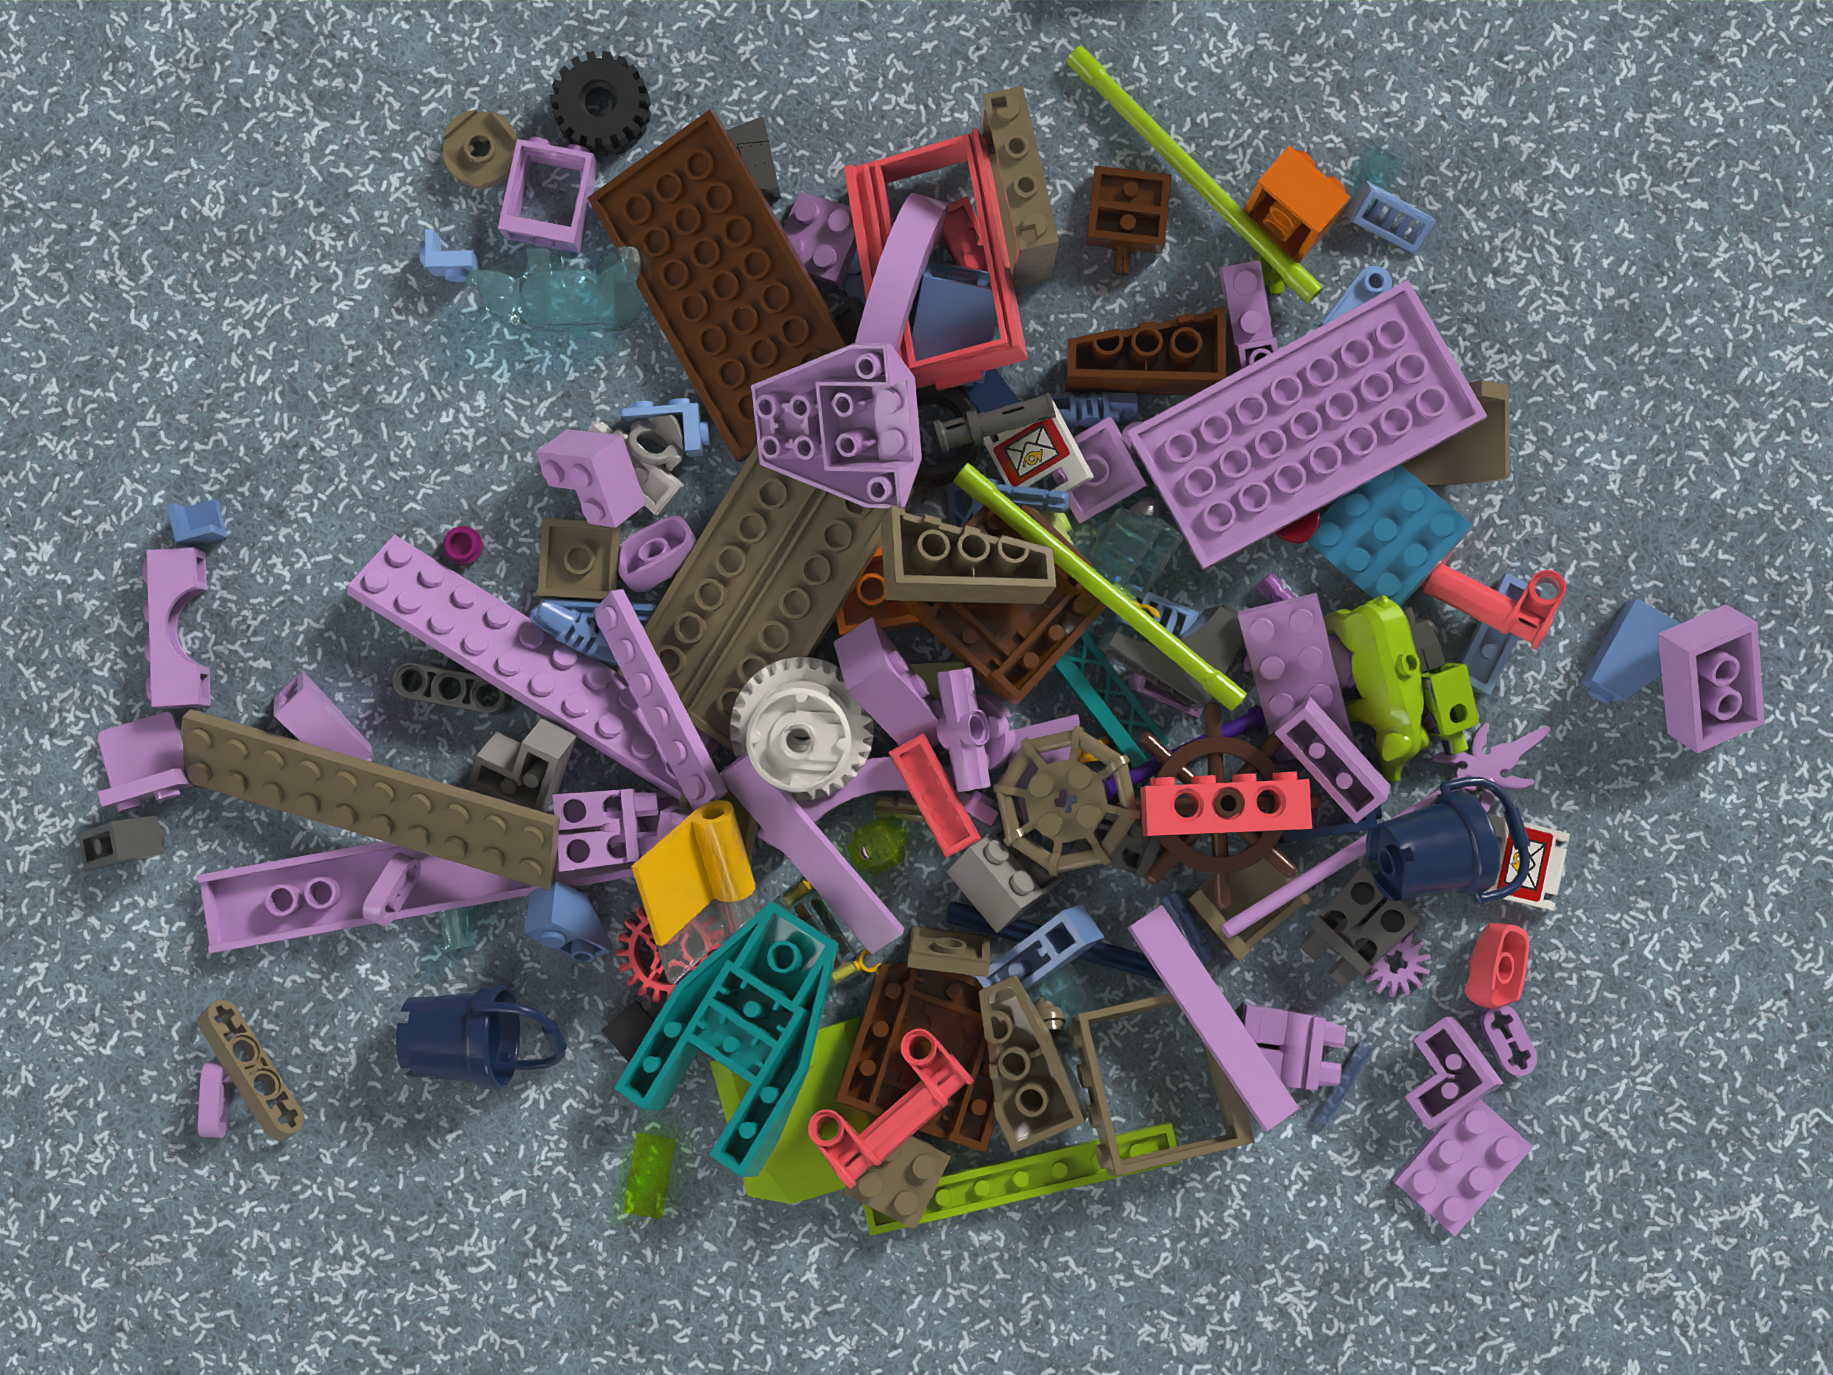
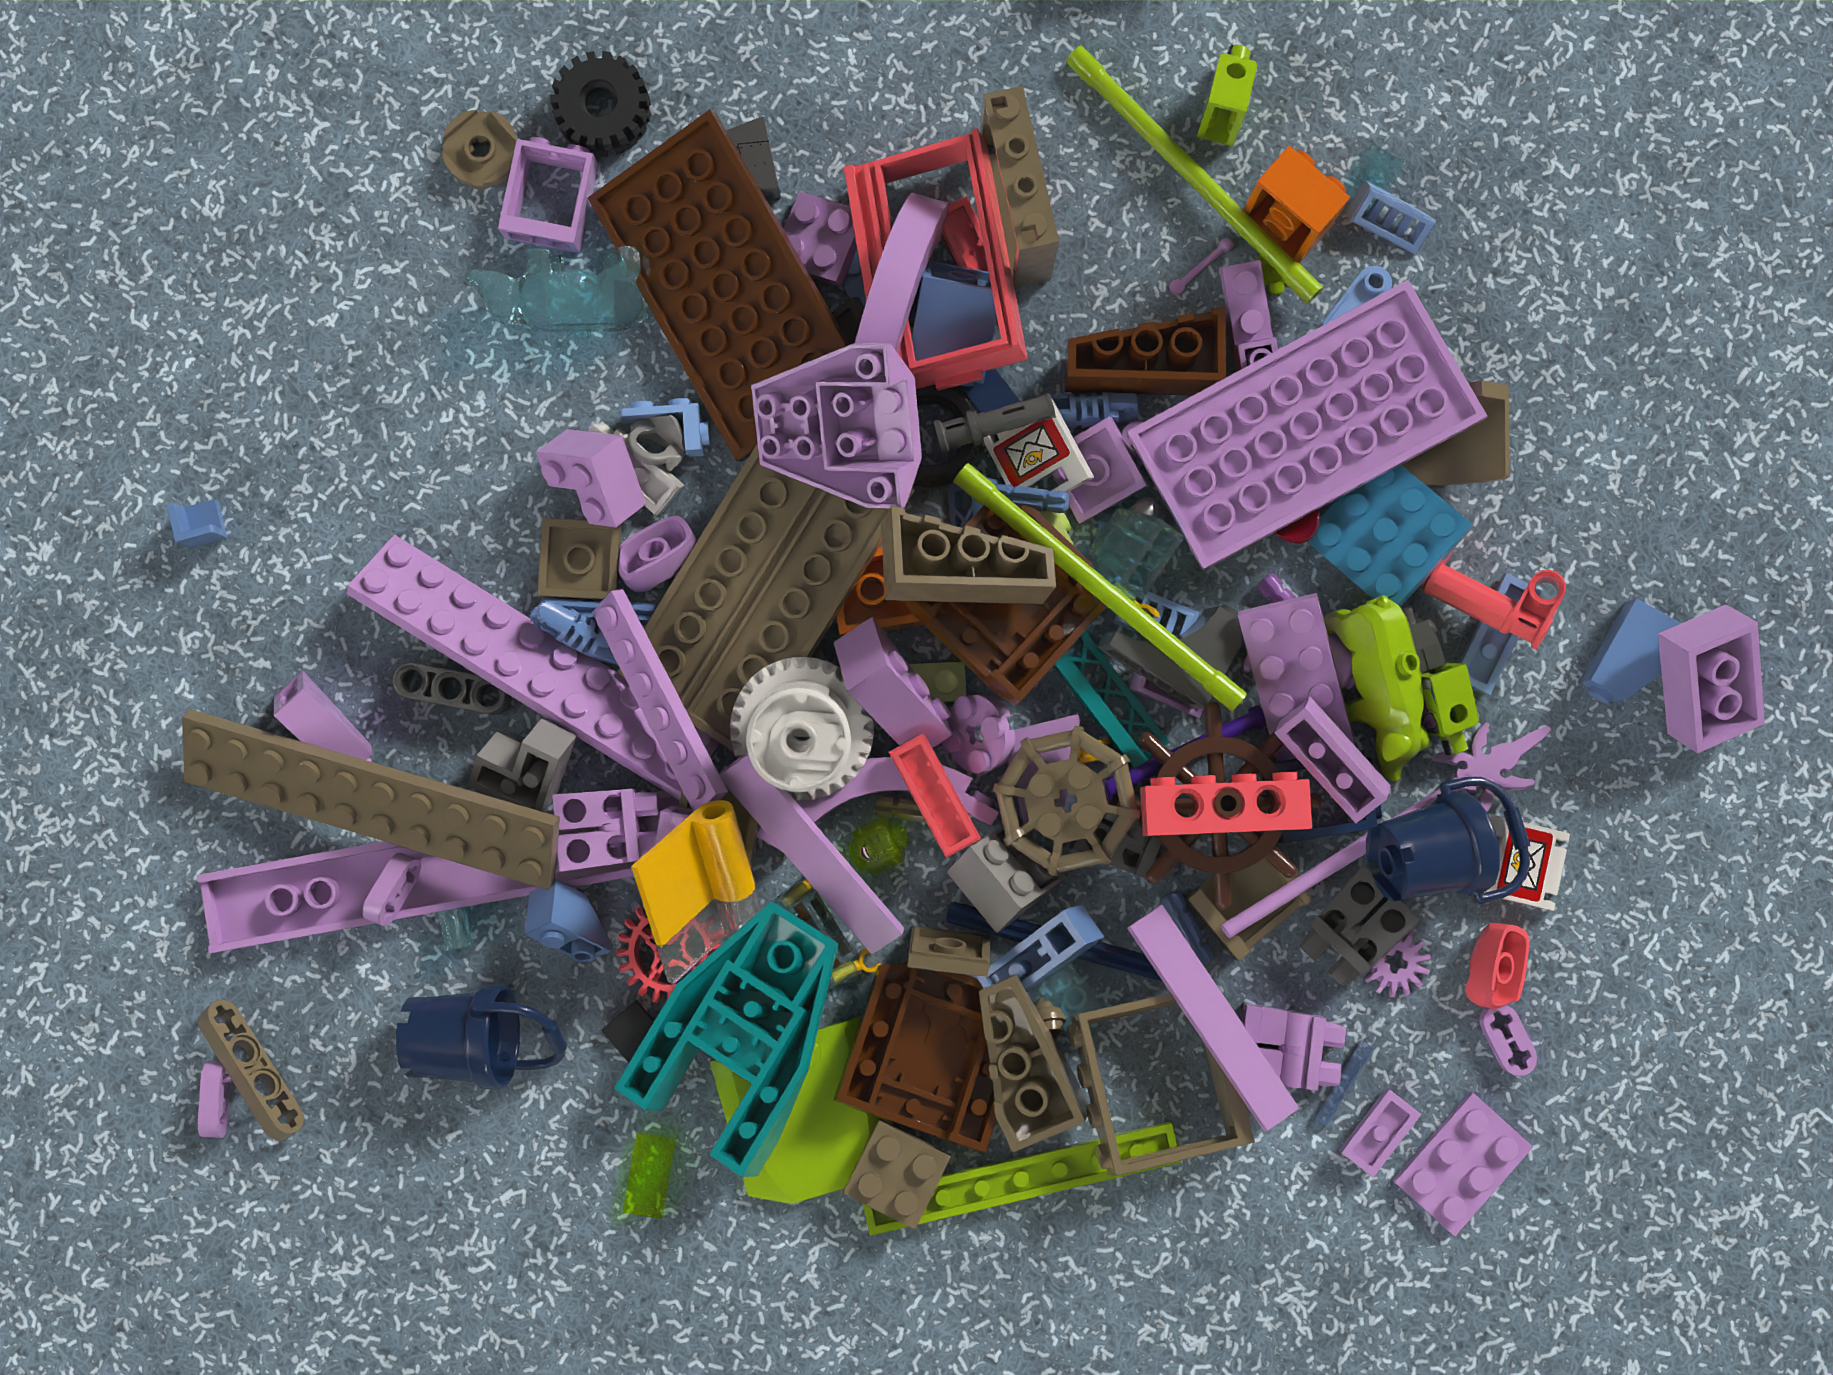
dark grey slope [78,815,165,871] -> none
lavender bracket [97,712,193,813] -> none
lavender arch [142,547,211,709] -> none
light blue bracket [419,229,479,282] -> none
magenta plate [443,526,483,565] -> none
coral piece [808,1029,974,1189] -> none
lavender piece [937,667,991,792] -> none
reddish brown plate [1085,166,1172,276] -> none
lavender brick [1405,1017,1503,1131] -> none
none -> lavender hinge [1169,238,1234,295]
none -> lime torso [1196,45,1258,146]
none -> lavender plate [1338,1088,1421,1178]

